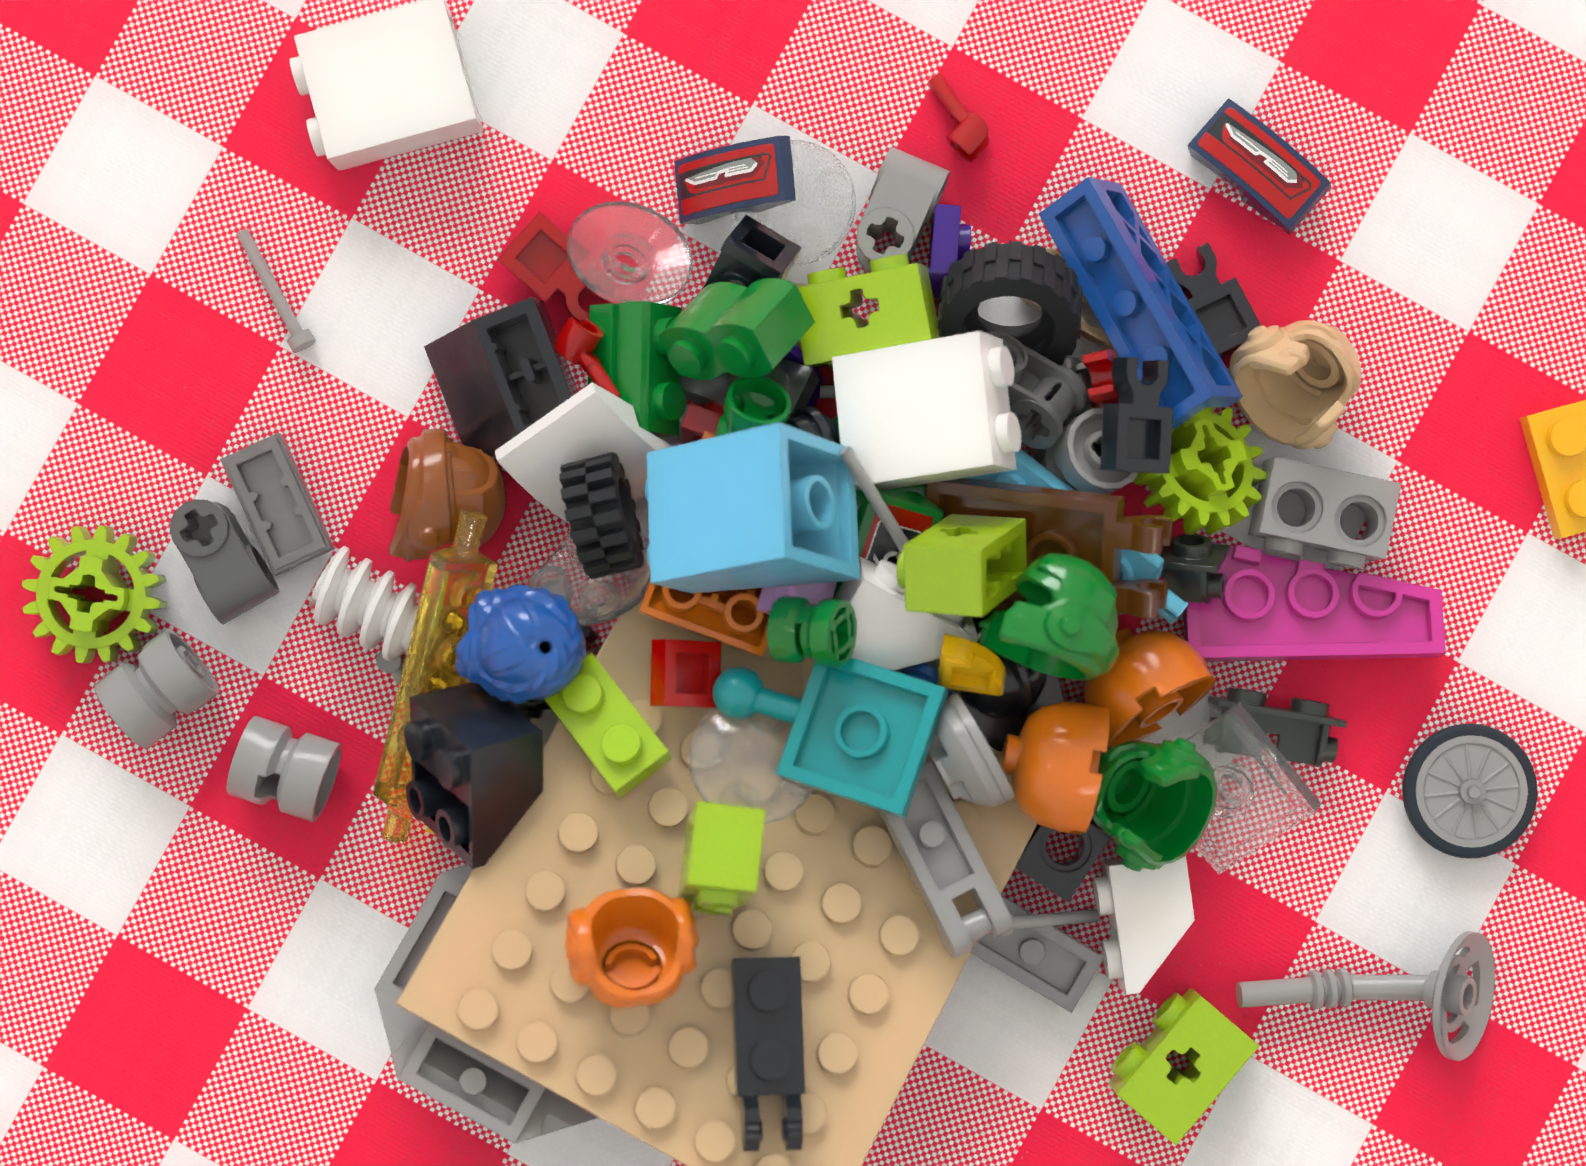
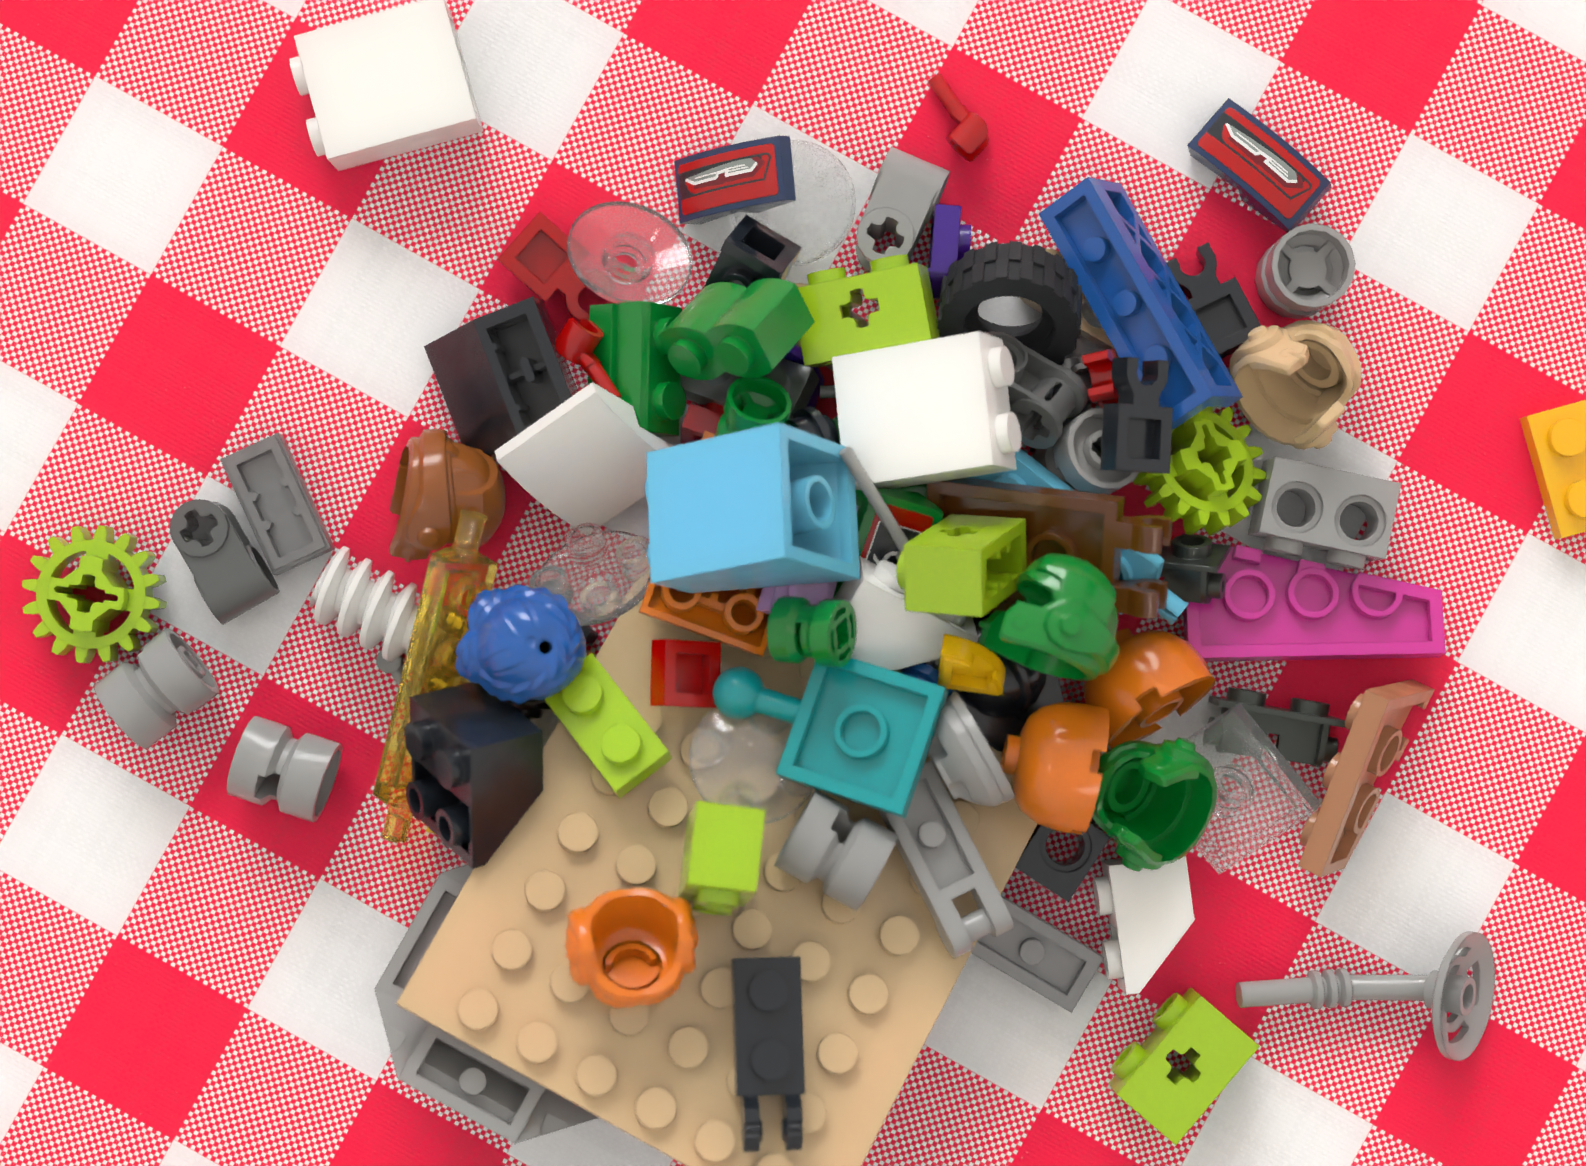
light grey piece [236,229,316,353] -> none
black tyre [560,452,644,580] -> none
light grey piece [996,909,1100,938] -> none
light grey wheel [1402,724,1538,859] -> none
none -> light grey wheel [774,790,898,911]
none -> light grey wheel [1255,223,1356,319]
none -> nougat wing [1298,679,1435,877]

